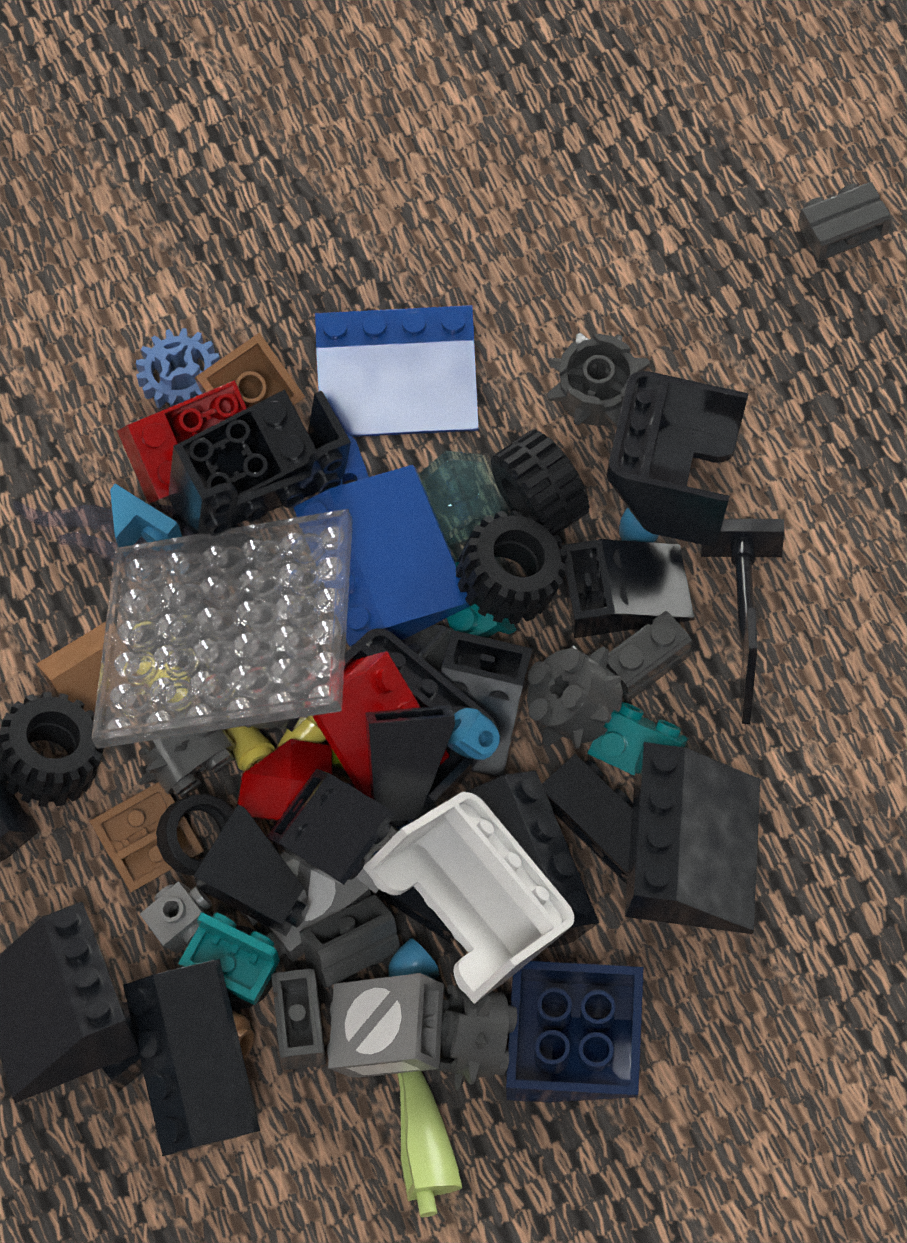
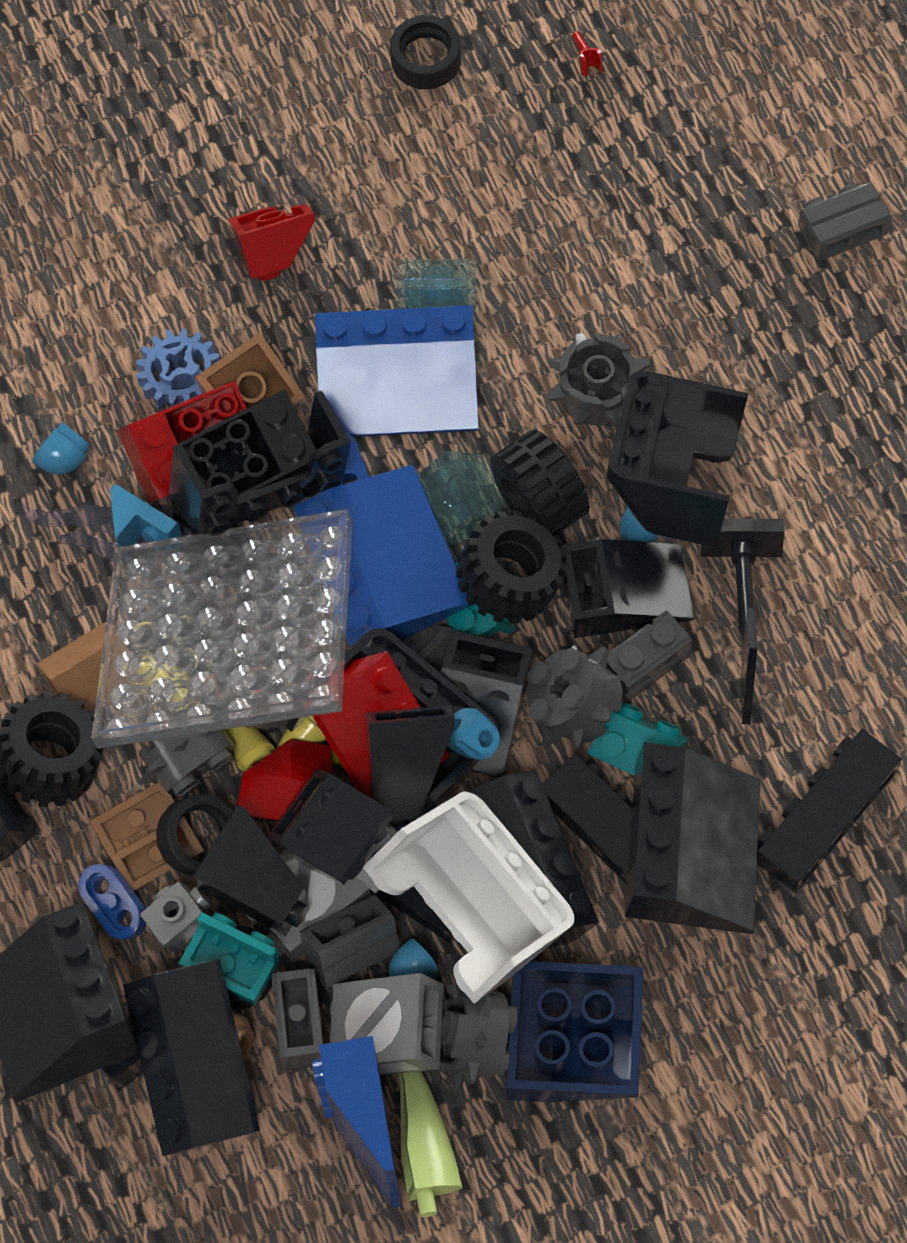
none -> dark azure piece [33,422,91,475]
none -> blue plate [78,864,146,940]
none -> red slope [228,204,315,281]
none -> blue slope [312,1036,401,1208]
none -> black tyre [390,15,461,89]
none -> clear light blue slope [396,259,476,313]
none -> red hand [572,31,603,76]
none -> black brick [757,729,902,894]

